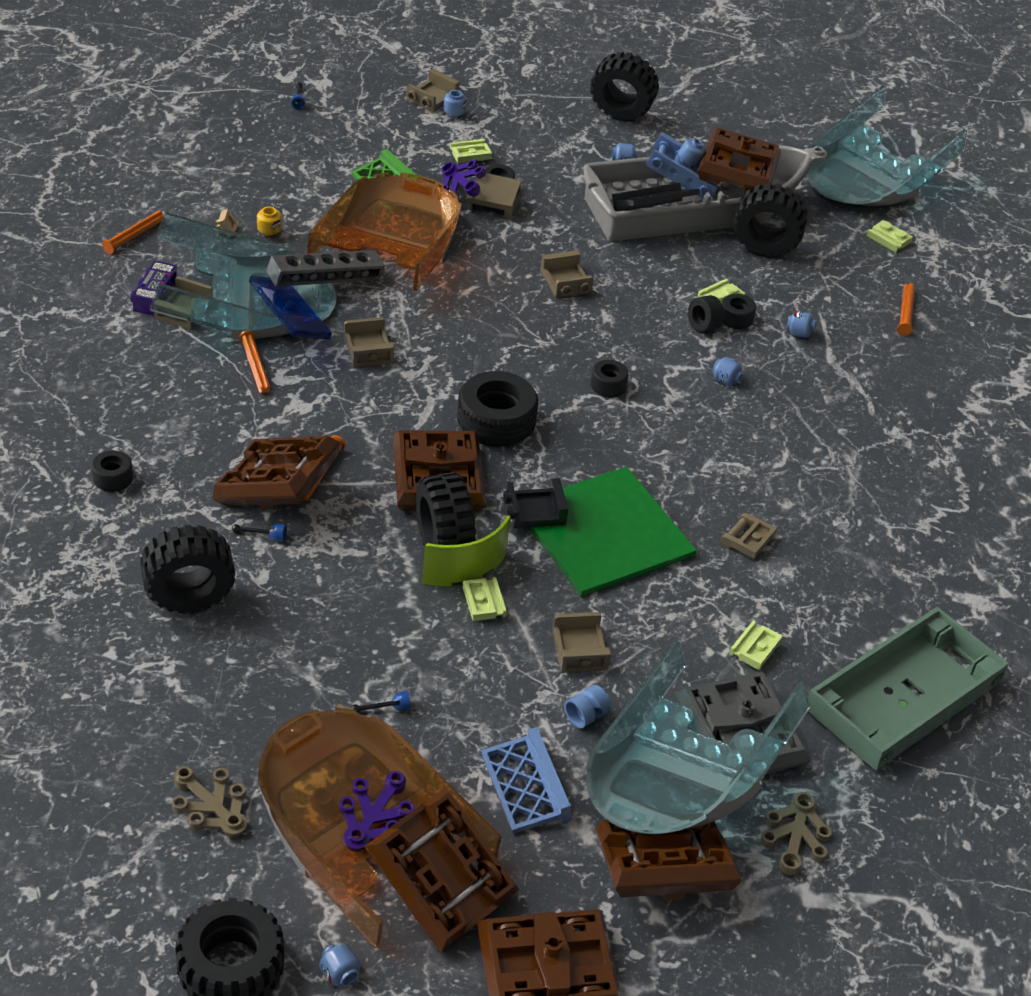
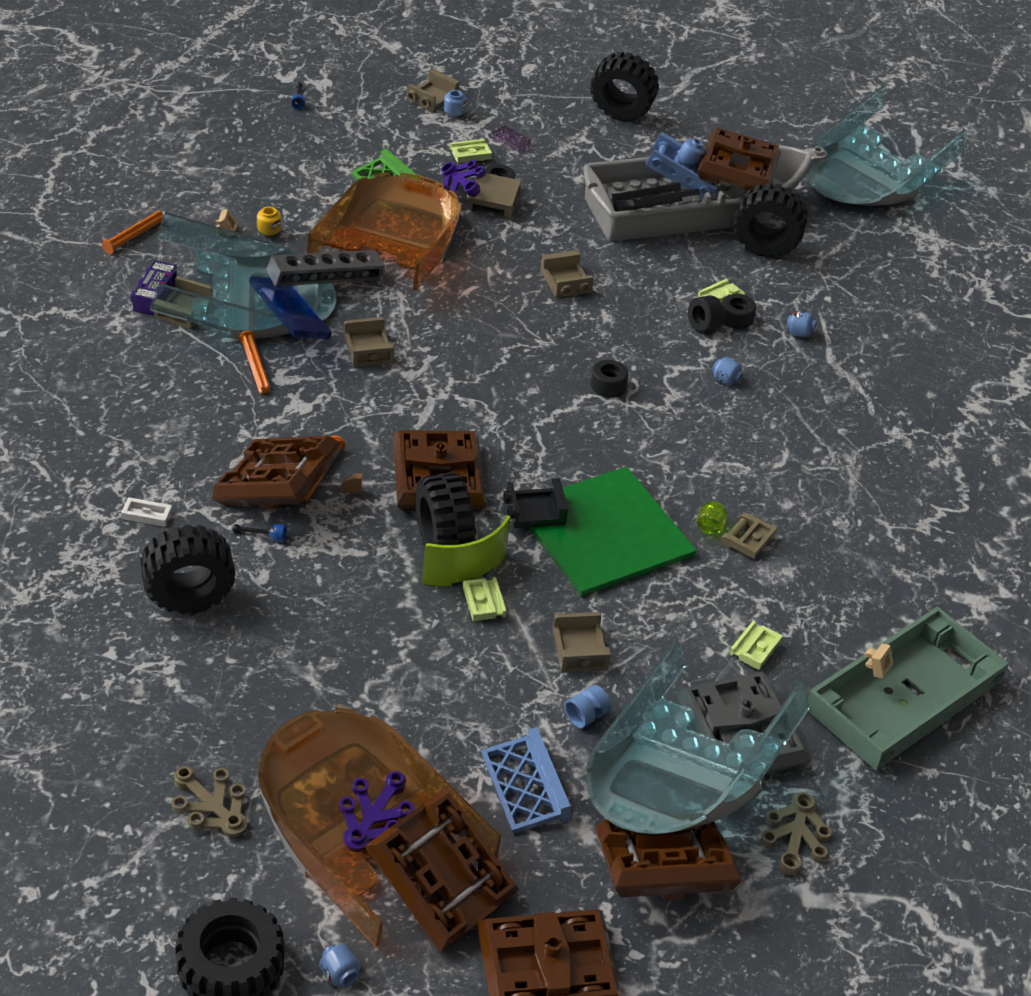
black tyre [91,450,133,492] -> none
hinge [351,691,411,713] -> none
black tyre [457,371,538,447] -> none
medium blue head [612,143,638,161] -> none
yellowish green plate [866,220,913,253] -> none
orange axle [897,282,915,336] -> none
none -> white tile [121,497,172,527]
none -> medium nougat tile [339,473,363,495]
none -> clear purple tile [493,125,531,152]
none -> clear neon green head [696,501,728,534]
none -> tan tile [864,643,893,678]

